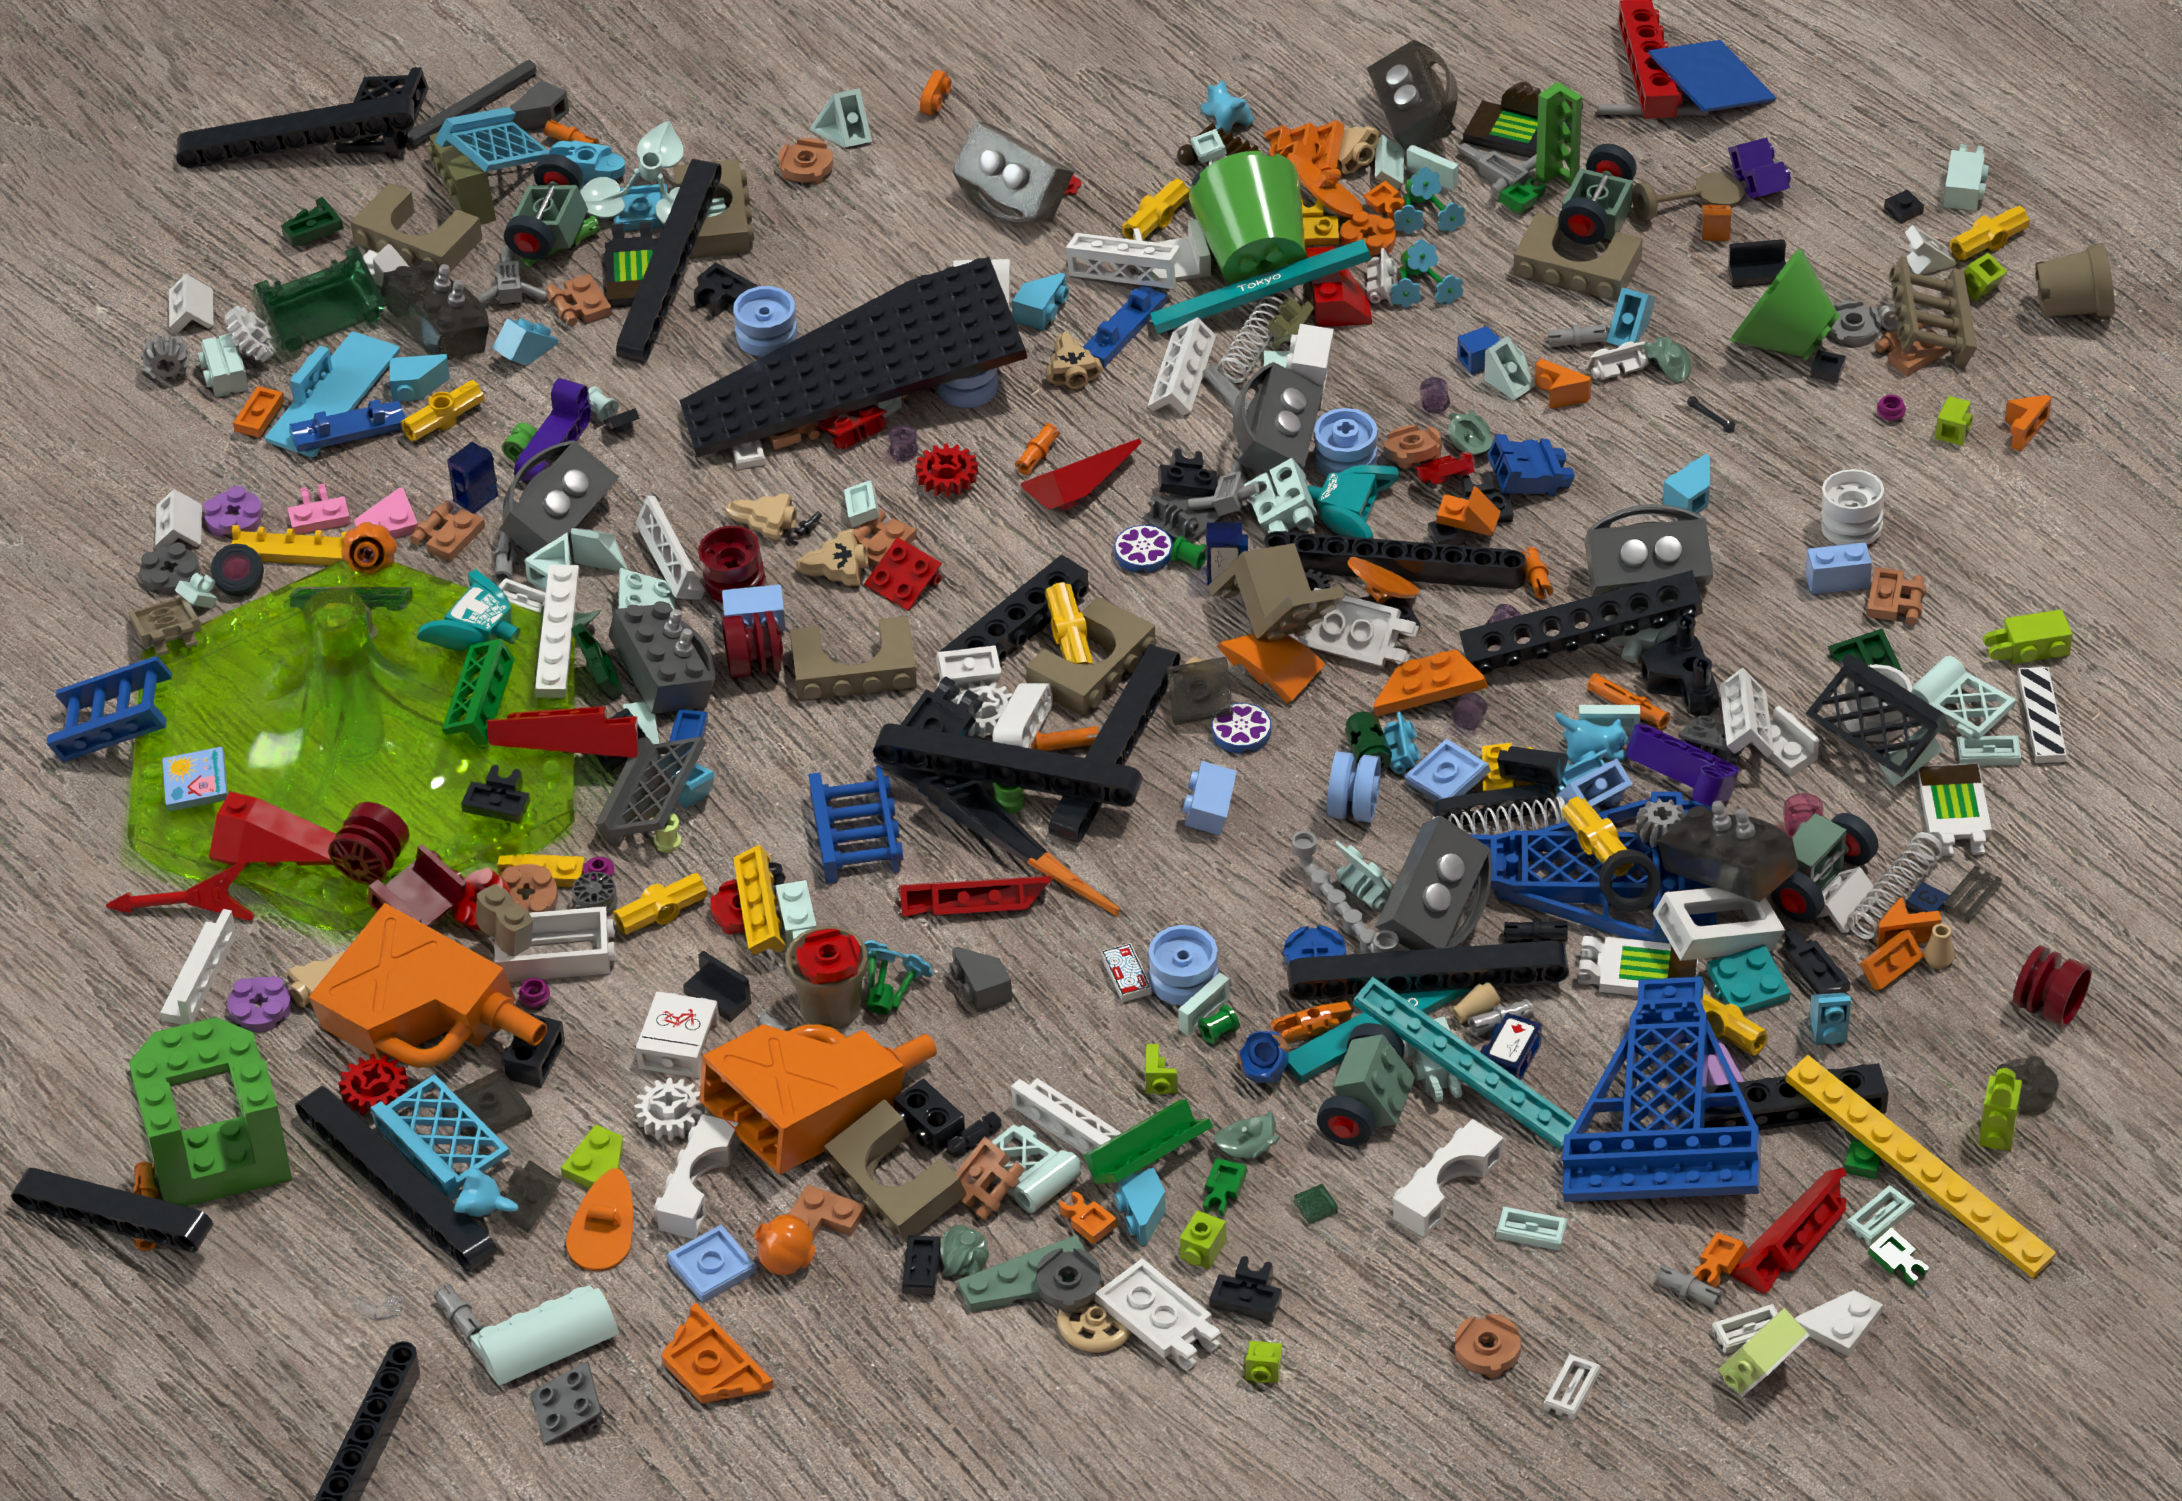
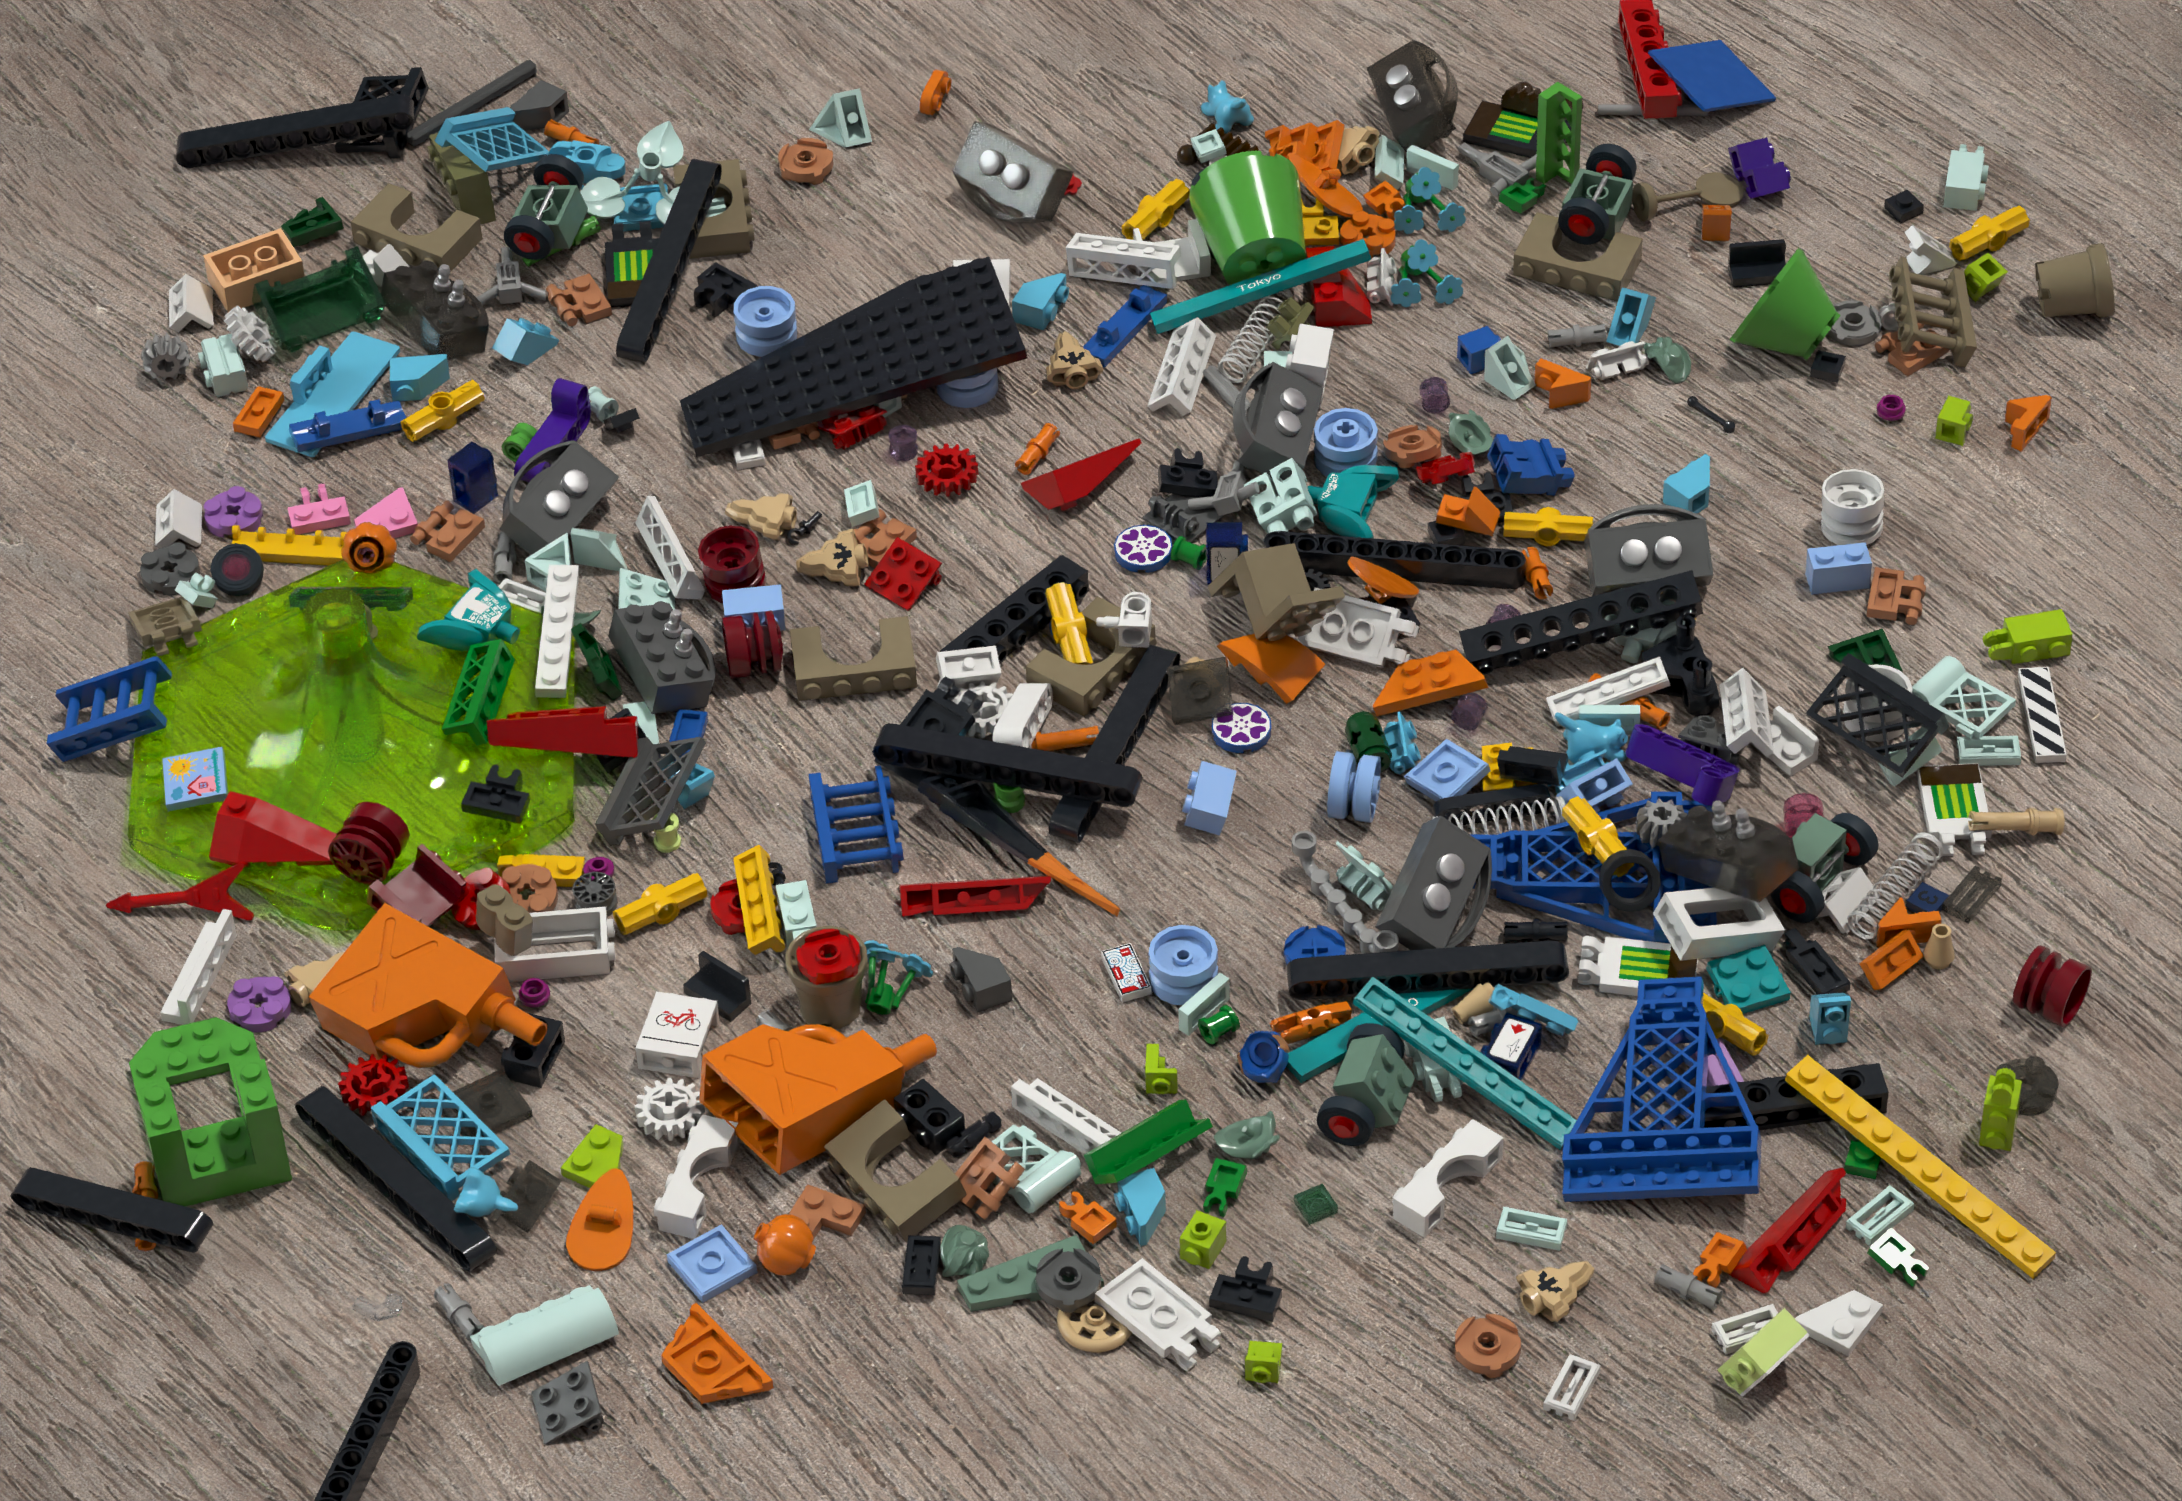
none -> light nougat brick [203,228,306,312]
none -> white piece [1096,592,1152,648]
none -> medium azure hinge [1489,984,1578,1036]
none -> yellow piece [1503,507,1593,546]
none -> tan rock [1516,1261,1595,1322]
none -> white tile [1546,657,1671,727]
none -> tan pin [1968,808,2065,835]

